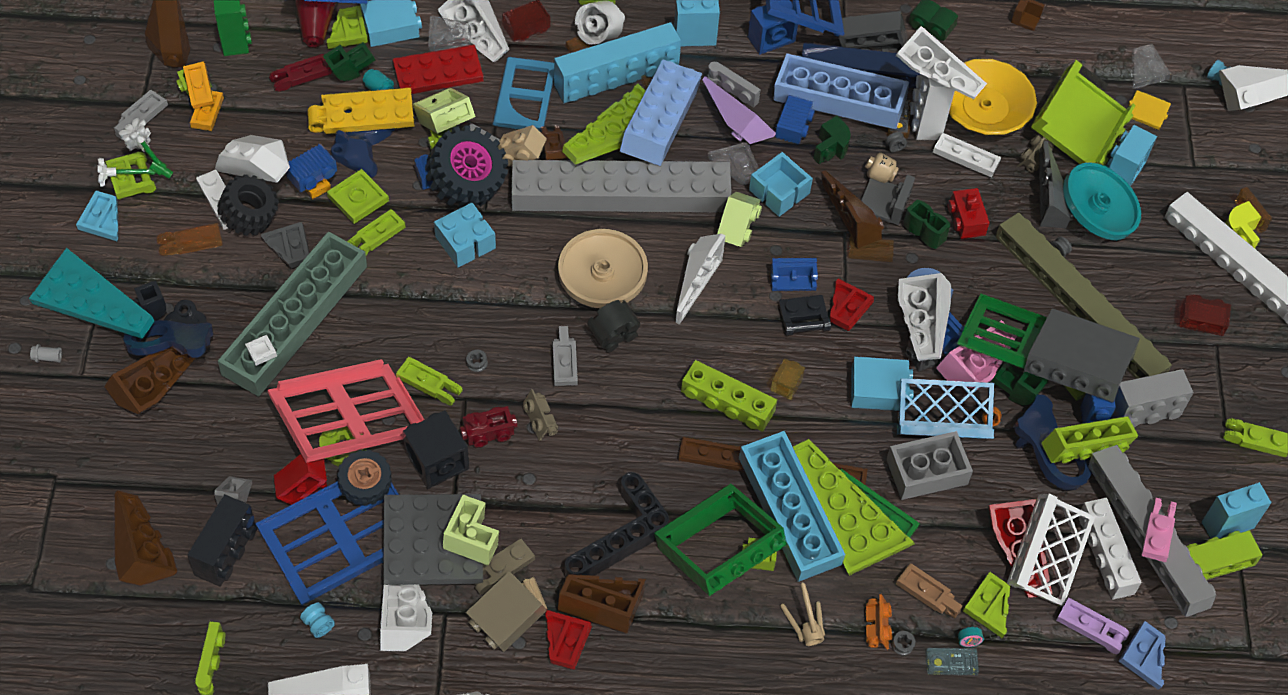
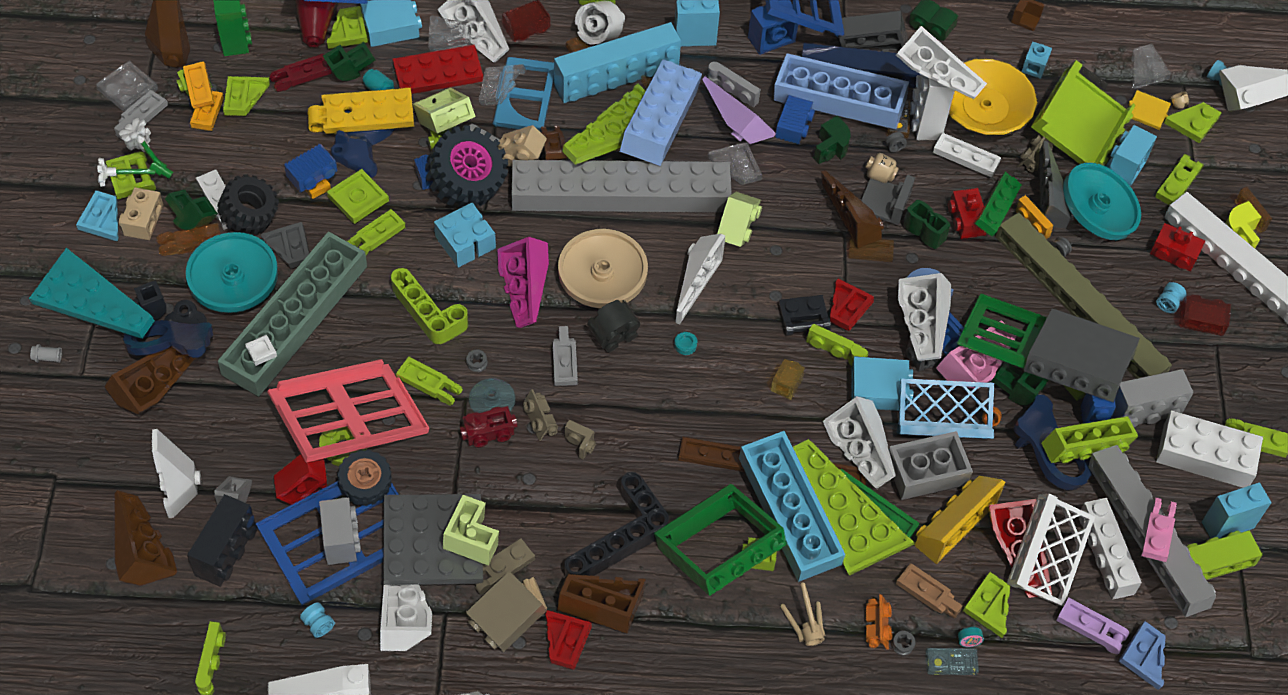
white wedge [215,135,290,182] -> none
black brick [403,410,469,490] -> none
lime brick [681,360,777,432] -> none
medium azure piece [749,152,813,217] -> none
blue hinge [770,258,818,291] -> none
none -> clear plate [96,61,158,112]
none -> tan brick [119,187,164,240]
none -> white wedge [152,429,202,518]
none -> dark green brick [165,189,218,230]
none -> teal dish [186,232,278,313]
none -> lime wing [223,76,270,116]
none -> light grey brick [319,497,361,565]
none -> lime beam [391,268,468,344]
none -> clear light blue dish [469,378,515,413]
none -> clear wing [479,64,526,106]
none -> dark pink wedge [497,237,549,328]
none -> dark tan bracket [565,420,596,460]
none -> teal tile [674,332,697,355]
none -> lime hinge [806,324,869,366]
none -> white wedge [823,396,895,488]
none -> yellow slope [915,476,1006,565]
none -> green plate [975,172,1022,237]
none -> light orange plate [1016,195,1053,239]
none -> medium azure brick [1022,42,1052,79]
none -> red brick [1150,223,1205,272]
none -> lime plate [1155,154,1204,206]
none -> medium azure wheel [1156,282,1187,313]
none -> white brick [1156,411,1263,488]
none -> lime wing [1164,102,1222,143]
none -> tan hinge [1171,92,1189,109]

